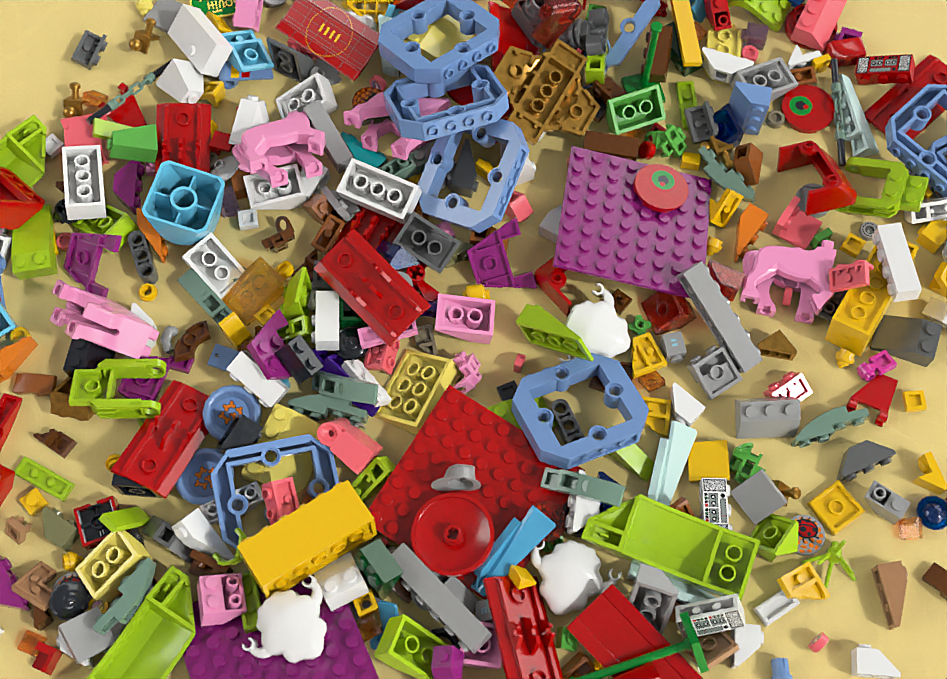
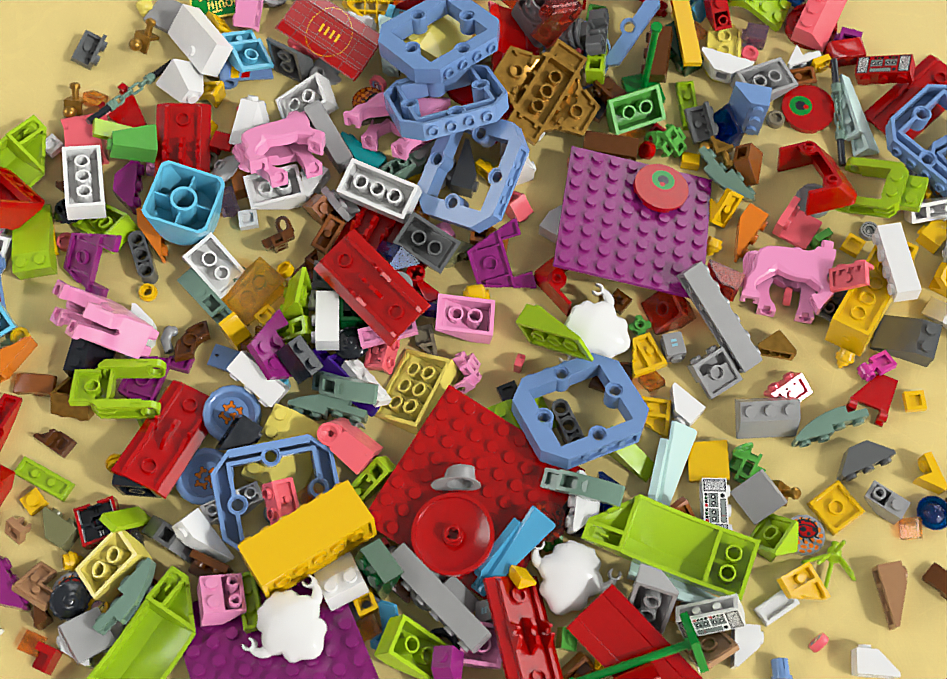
lime helmet [212,528,247,566] -> none

